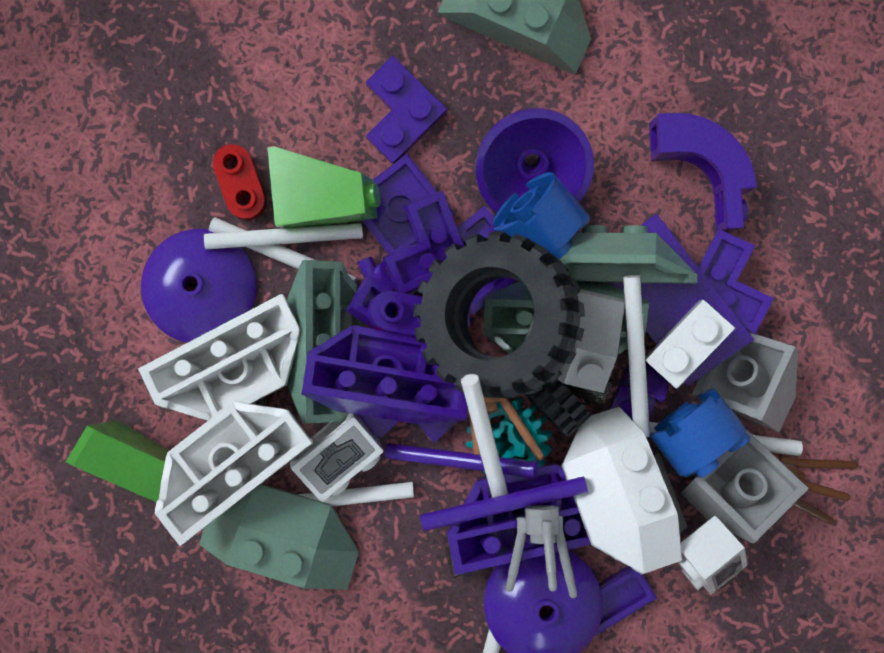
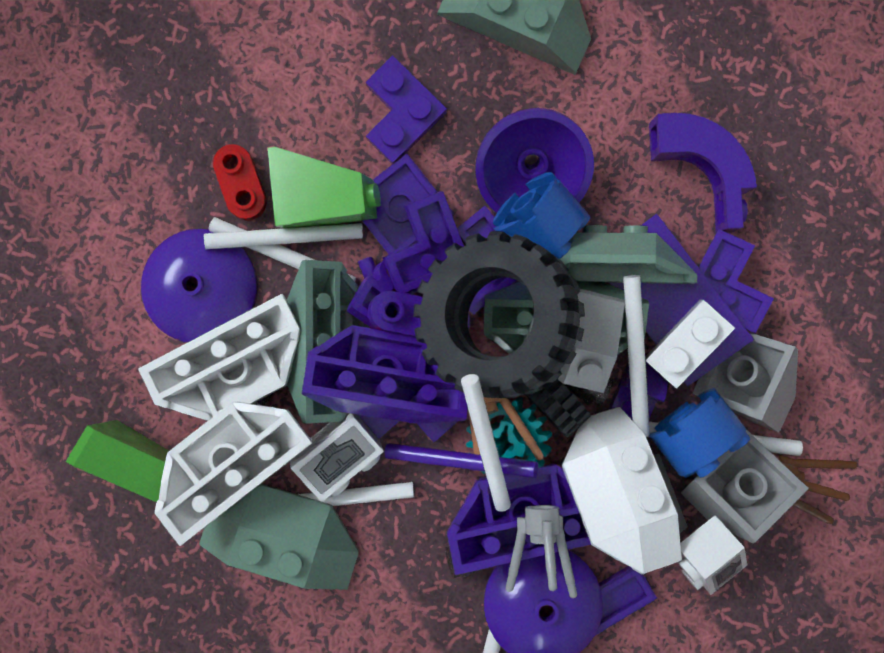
dark purple bar [420,476,588,531] -> none

